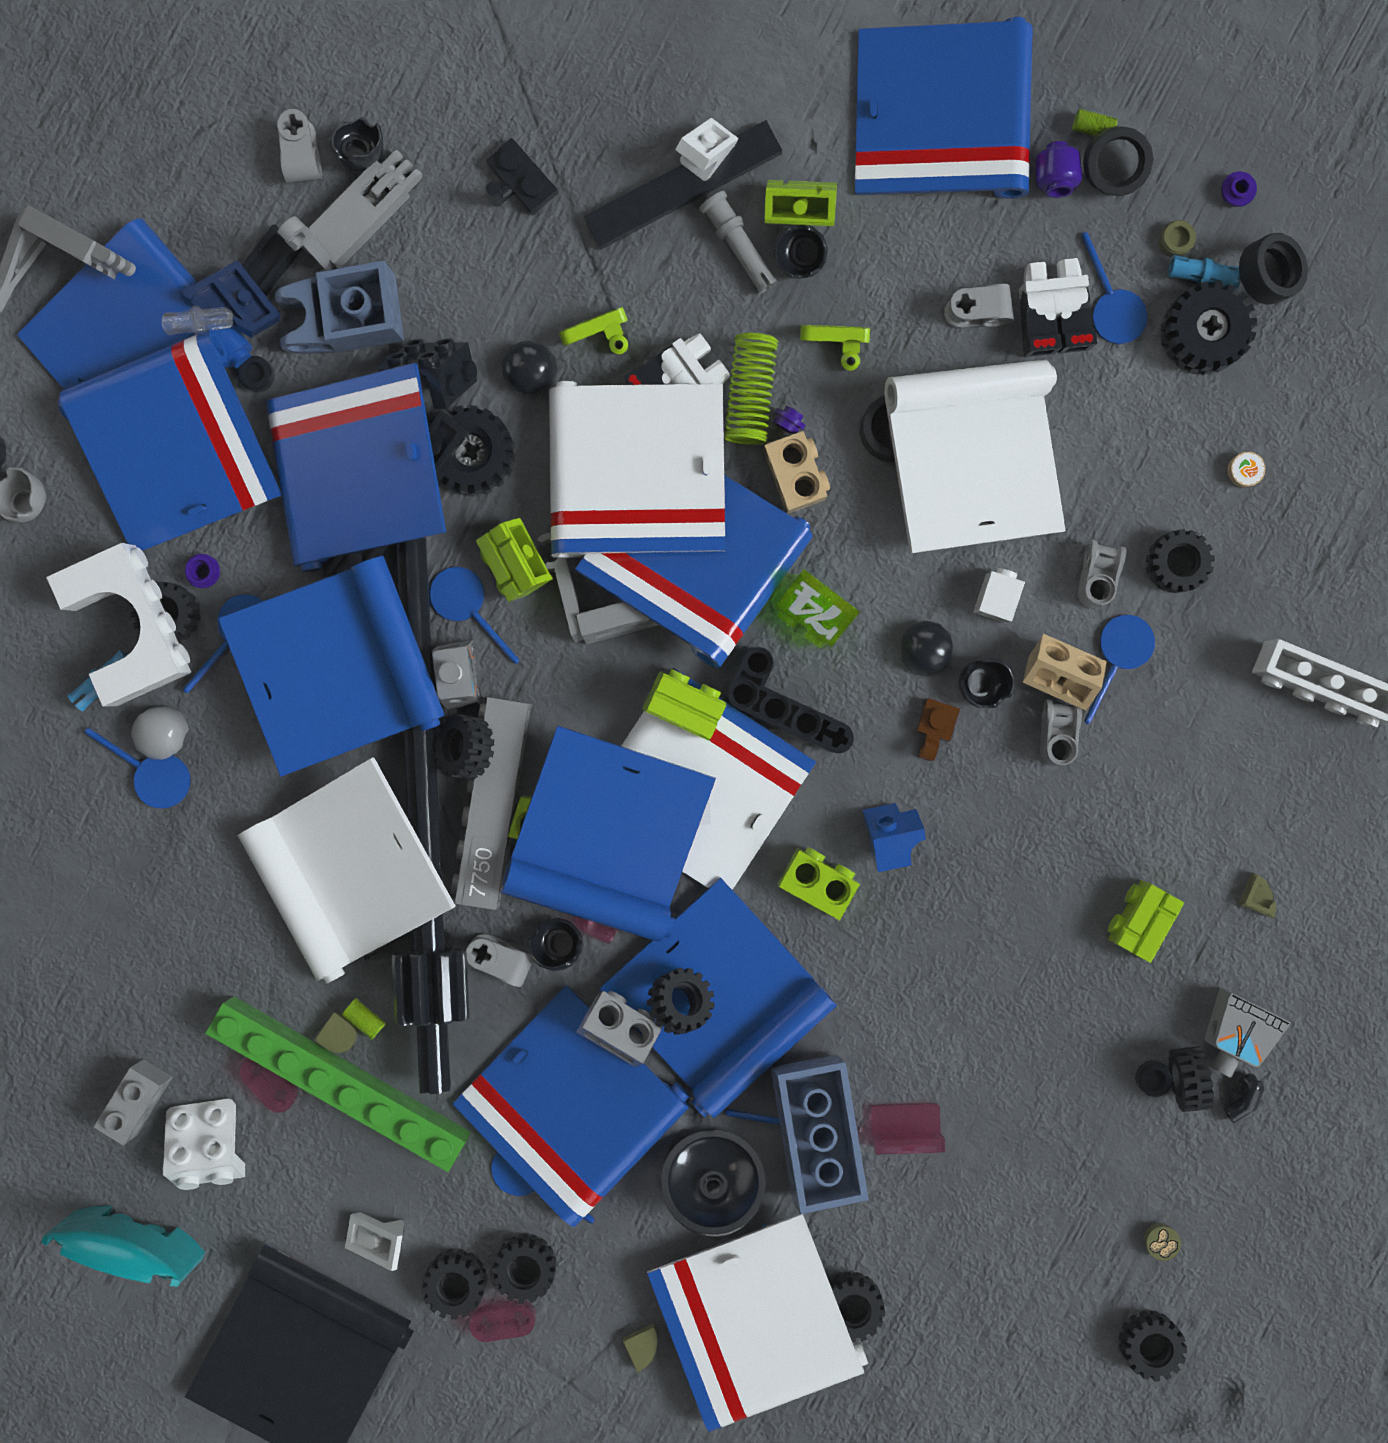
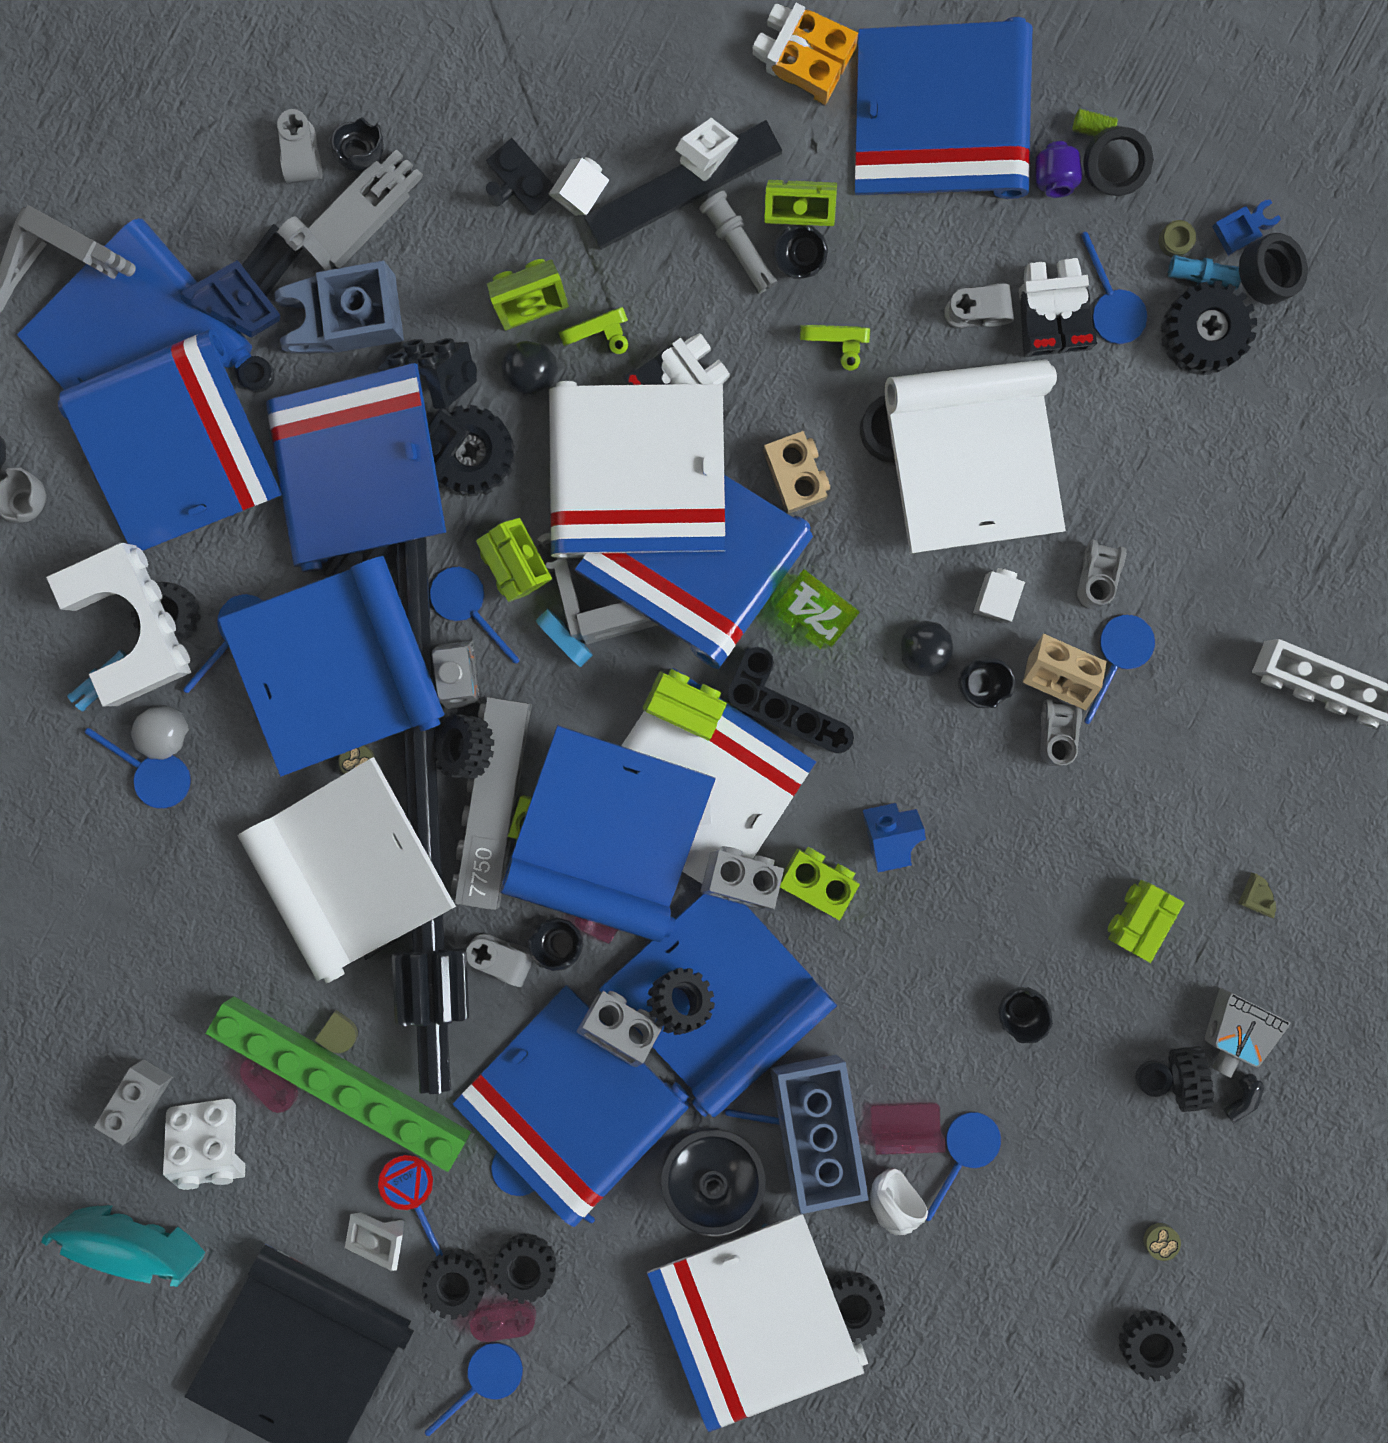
clear axle [162,306,233,335] -> none
dark purple plate [185,554,220,589] -> none
lime piece [342,998,386,1040] -> none
olive tile [623,1323,658,1373] -> none
lime piece [724,332,779,445] -> none
dark purple plate [772,406,806,435] -> none
reddish brown plate [916,698,960,761] -> none
black tyre [1146,529,1215,593] -> none
dark purple plate [1221,171,1257,207] -> none
tile [1227,452,1265,488] -> none
none -> tile [339,745,375,774]
none -> piece [378,1154,443,1256]
none -> blue piece [425,1342,523,1436]
none -> lime slope [487,259,569,331]
none -> dark azure beam [535,608,593,667]
none -> white brick [549,157,609,216]
none -> light grey brick [700,846,784,911]
none -> light orange hips [753,3,858,106]
none -> white hair [870,1167,928,1235]
none -> blue piece [926,1112,1001,1221]
none -> black hair [998,987,1053,1044]
none -> blue plate [1212,199,1281,256]

